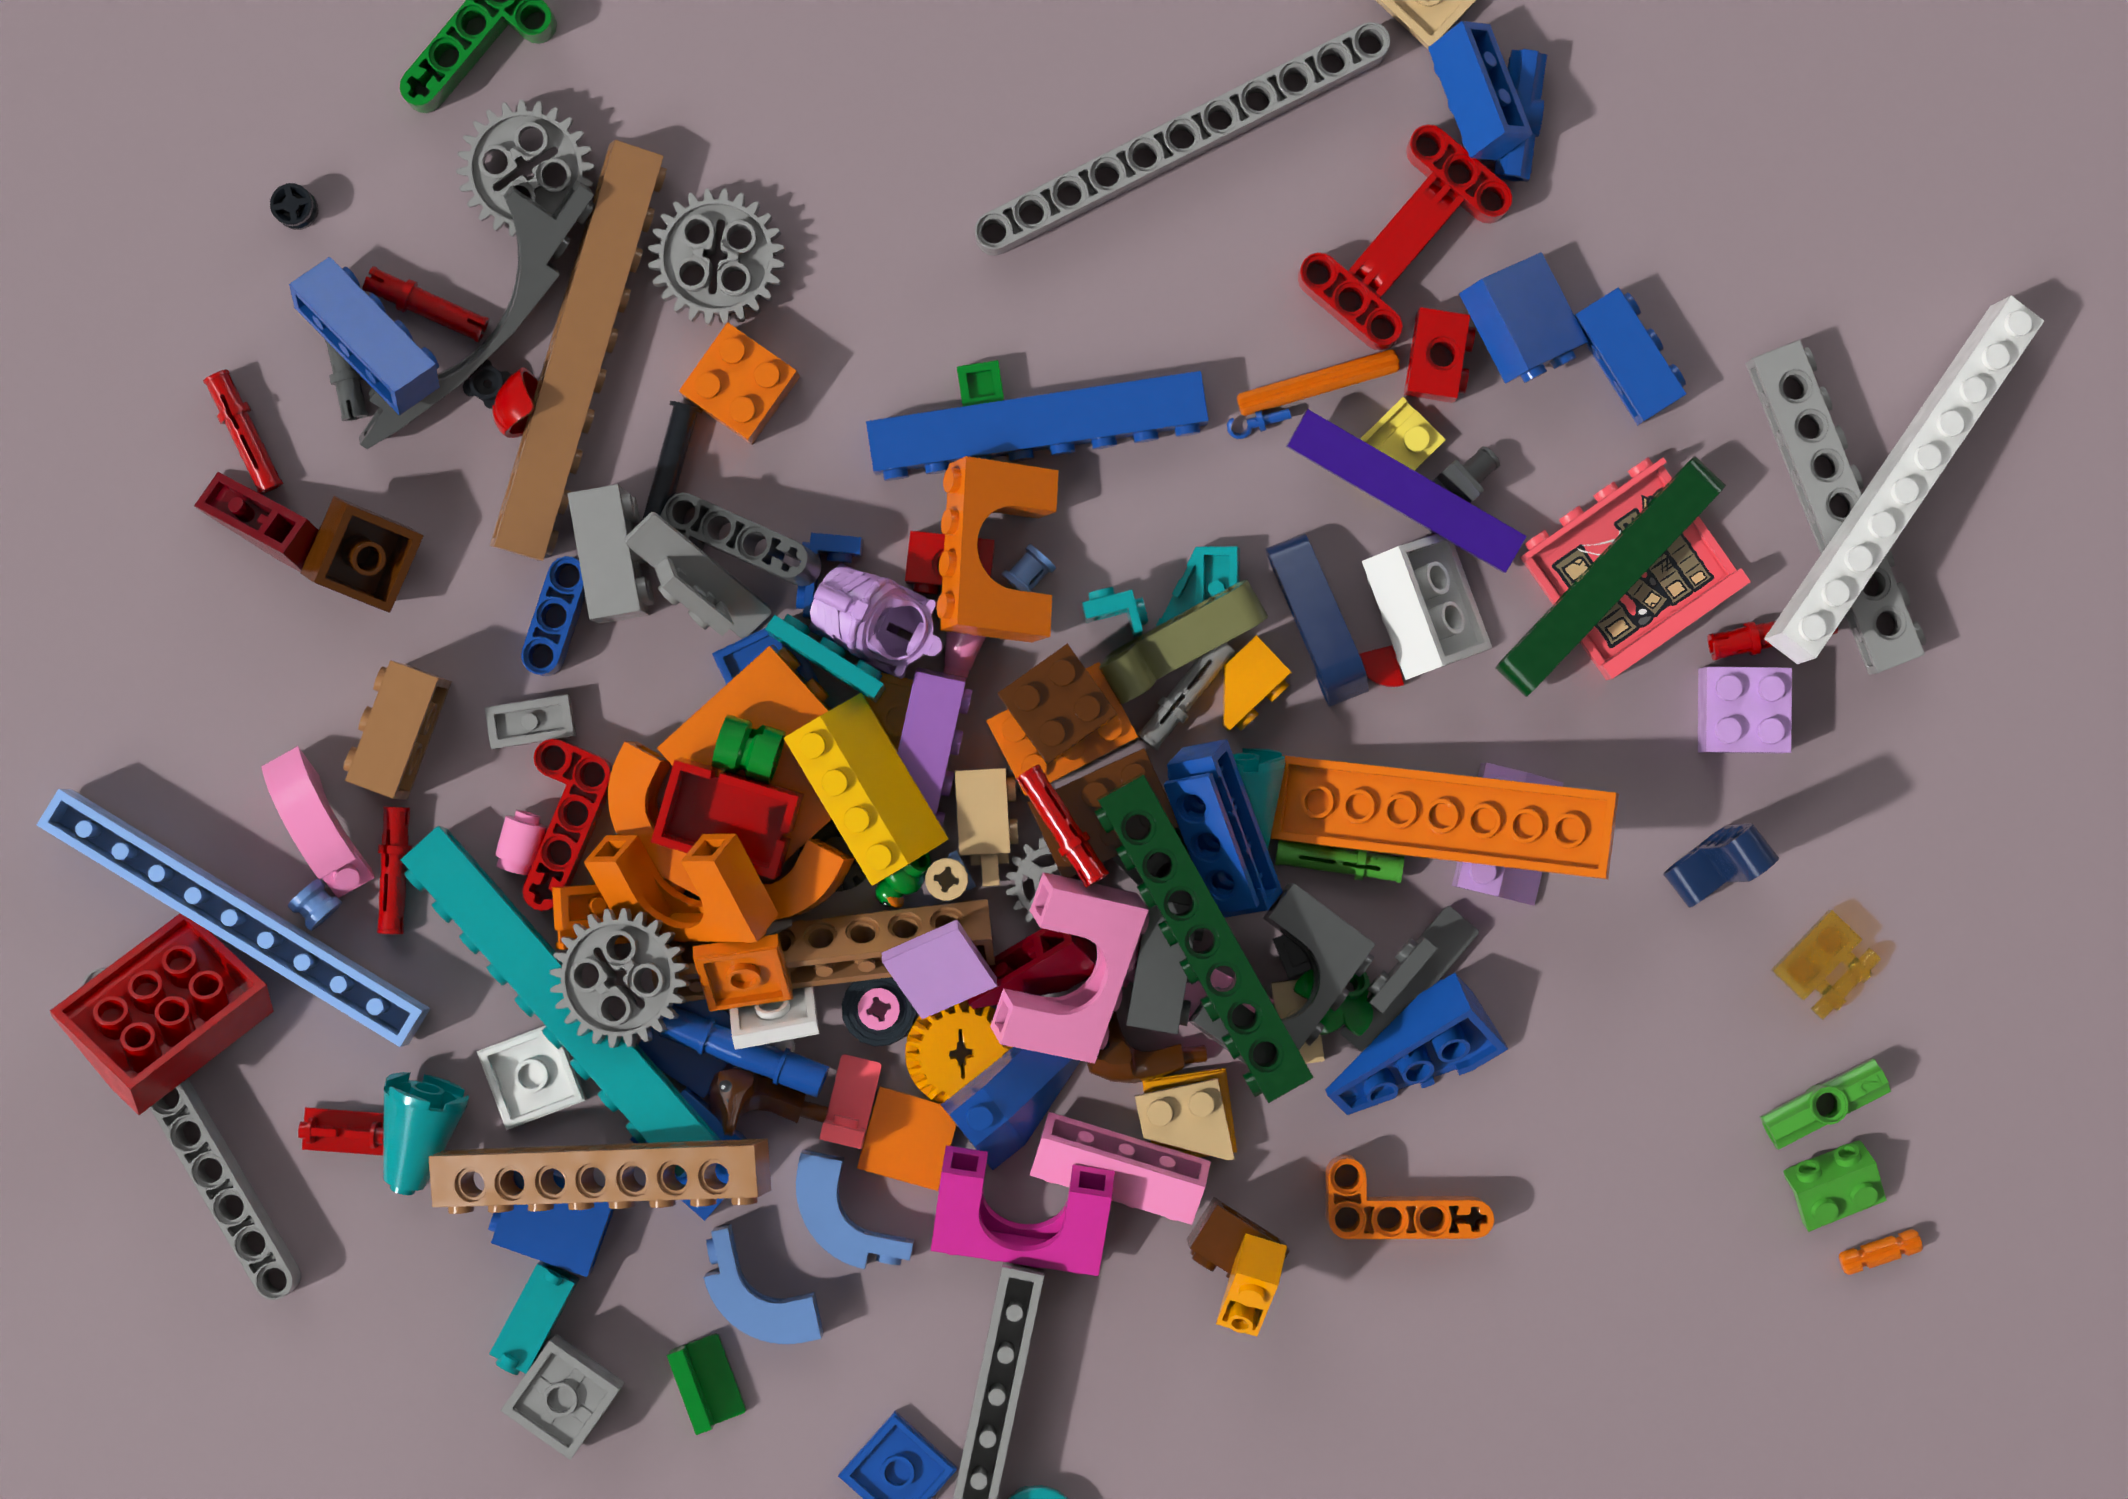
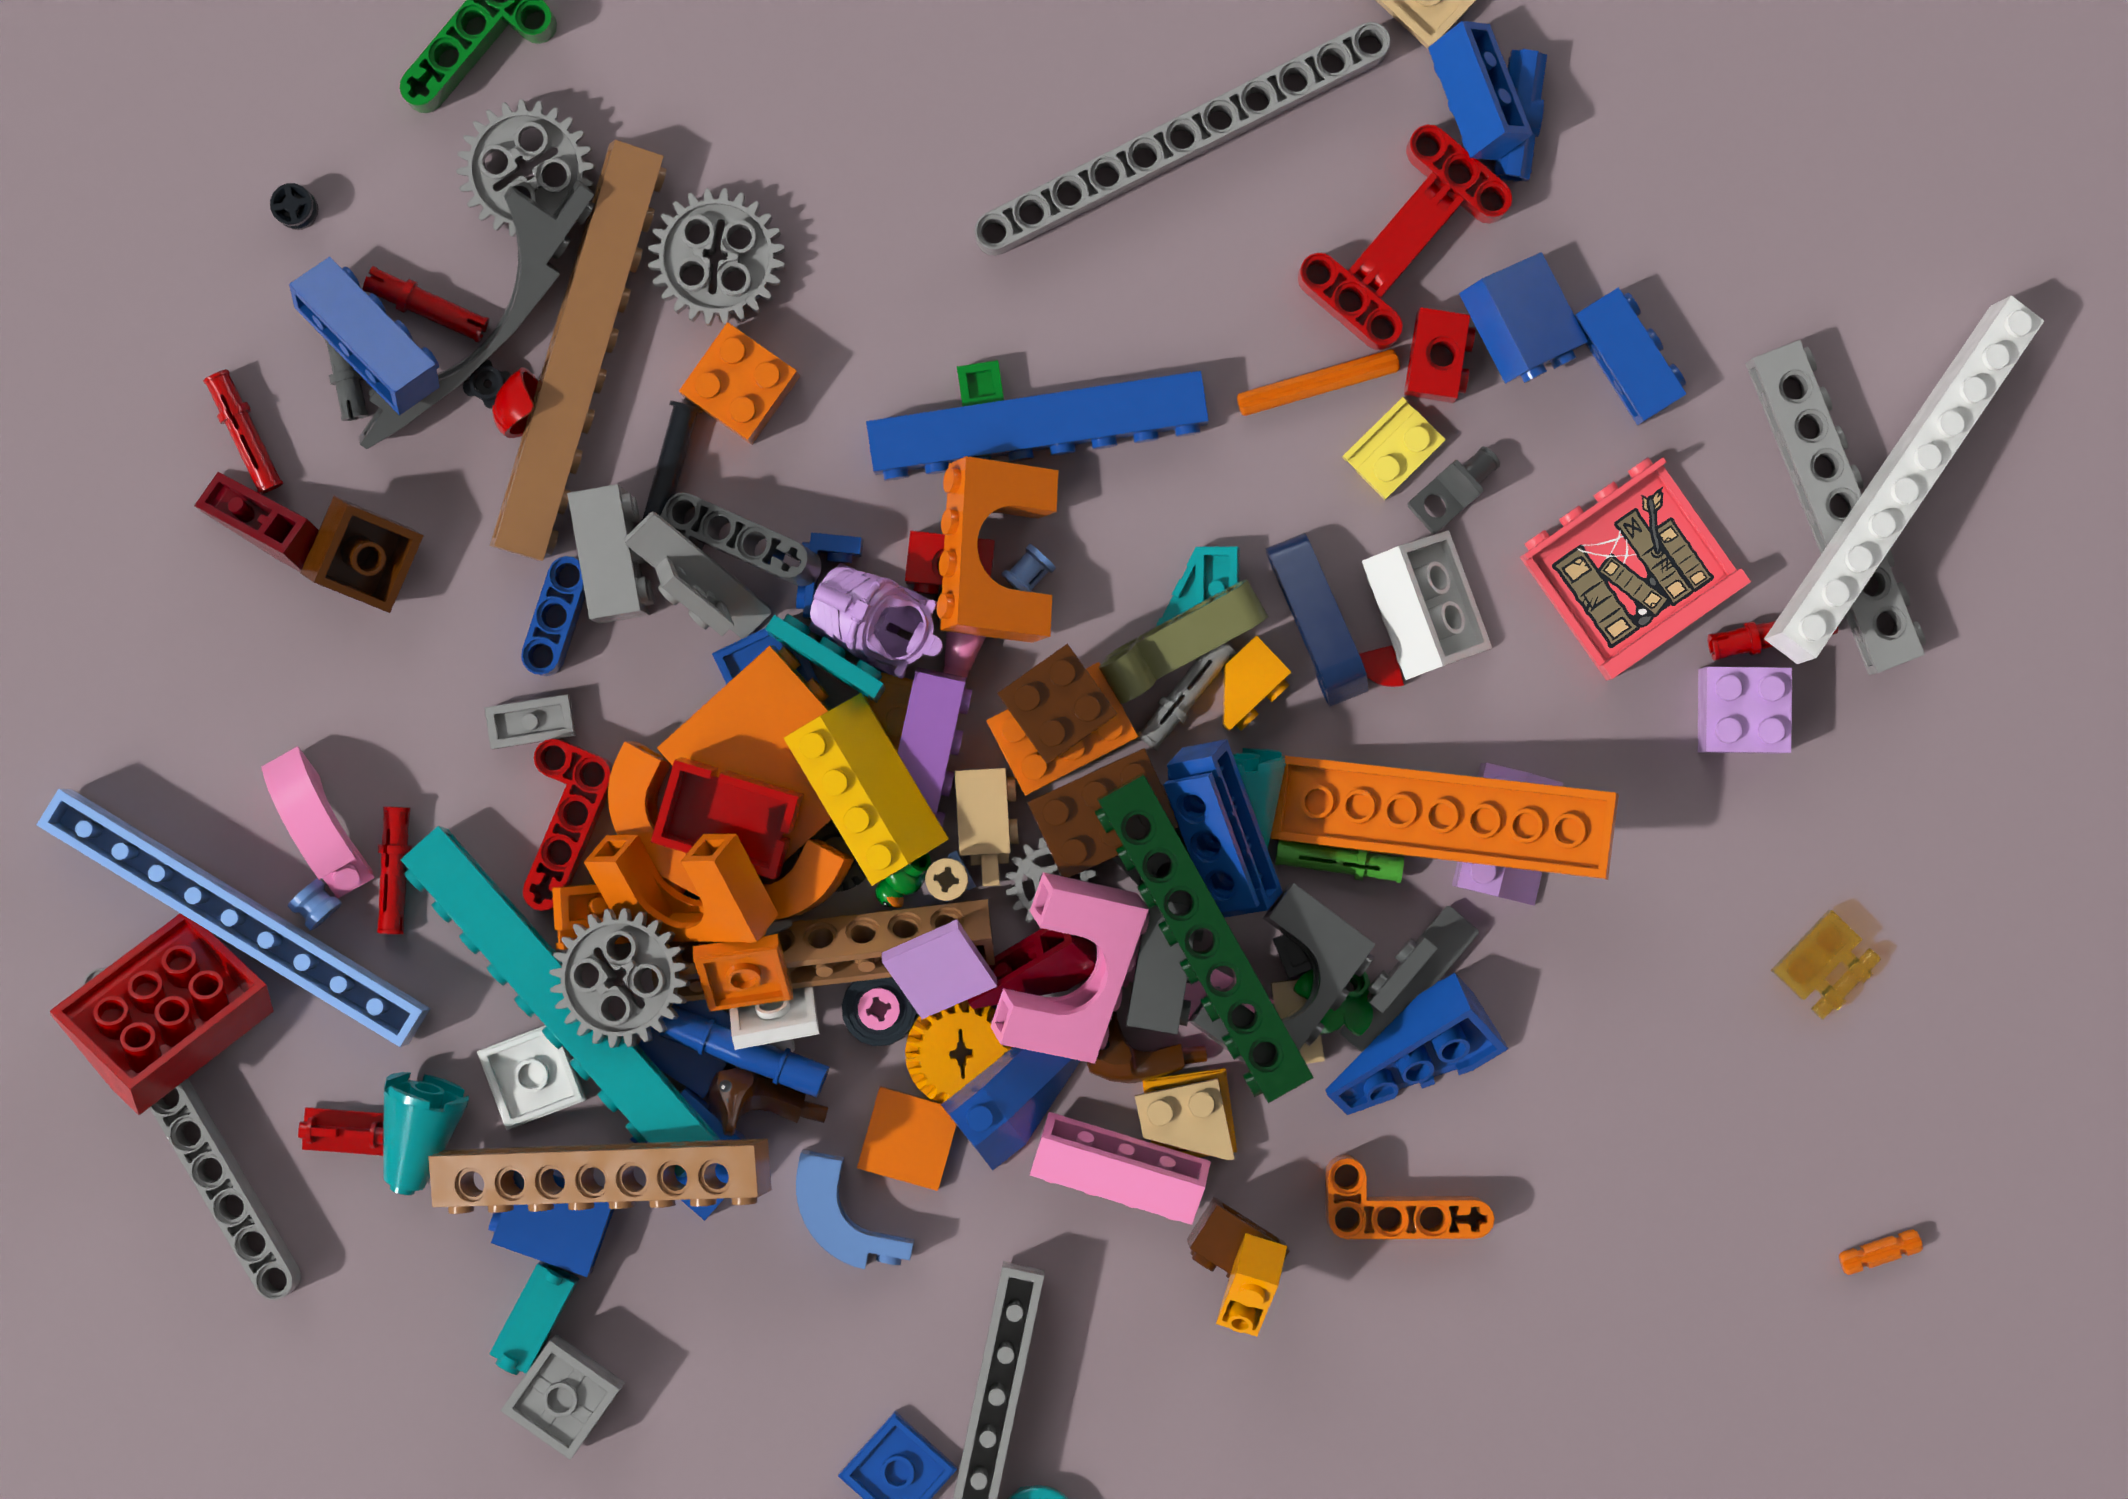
medium nougat brick [343,660,452,799] -> none
bright pink brick [495,810,547,875] -> none
green panel [666,1333,746,1435] -> none
medium blue arch [703,1224,824,1344] -> none
green wheel [712,714,786,785] -> none
coral bracket [819,1054,882,1149] -> none
dark pink arch [931,1145,1115,1276] -> none
red pin [1016,764,1109,888] -> none
teal bracket [1082,587,1149,637] -> none
blue hand [1227,409,1292,439] -> none
dark purple tile [1286,409,1527,573] -> none
dark green beam [1495,456,1726,697] -> none
dark blue beam [1663,823,1780,908] -> none
bright green piece [1759,1058,1891,1150] -> none
bright green bracket [1783,1140,1887,1232] -> none

